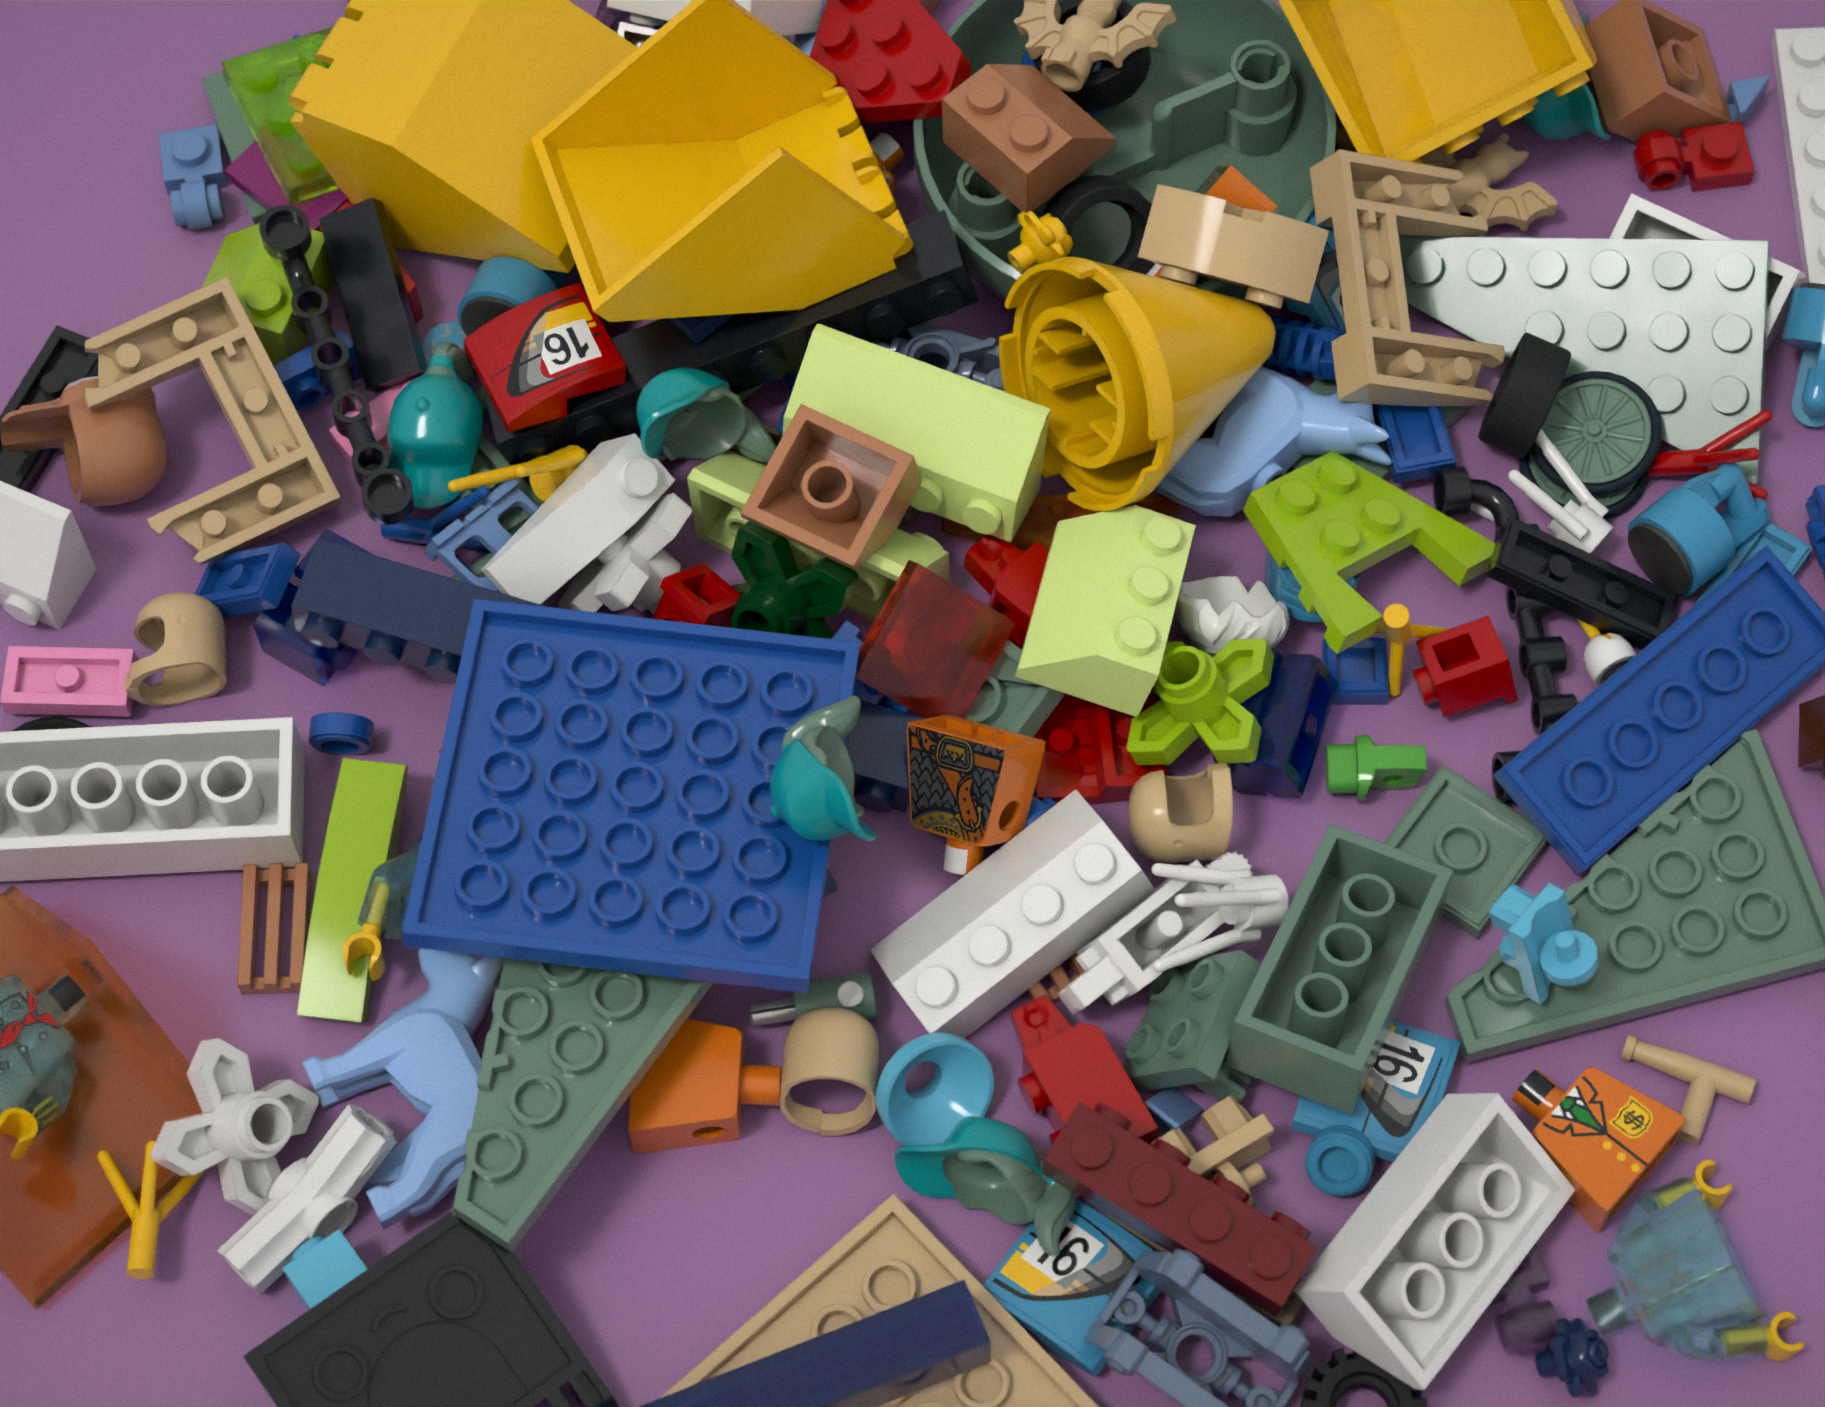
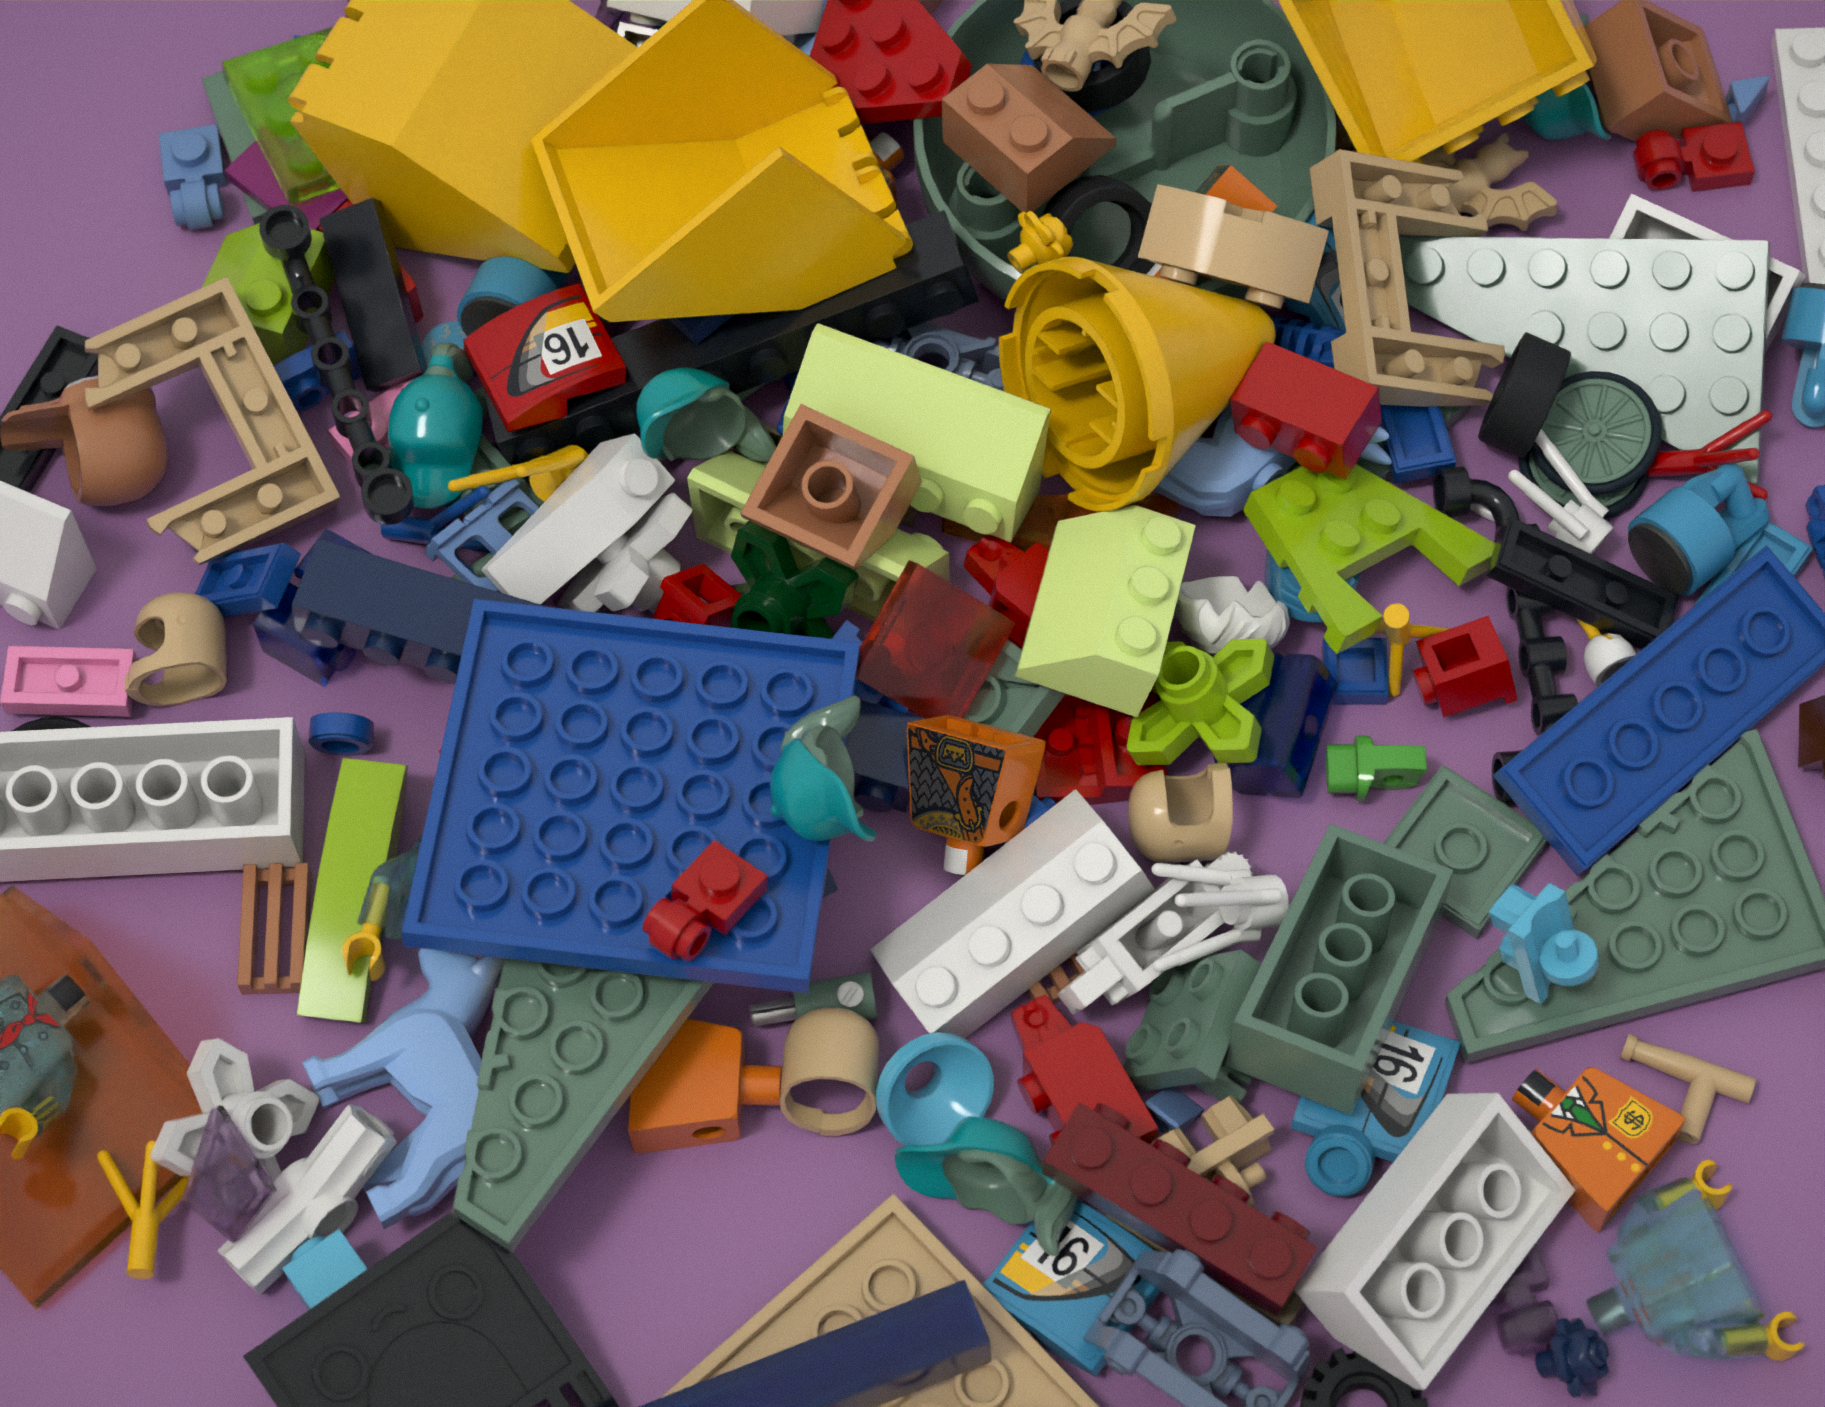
none -> clear purple piece [182,1105,277,1244]
none -> red plate [642,840,767,961]
none -> red brick [1230,341,1382,479]

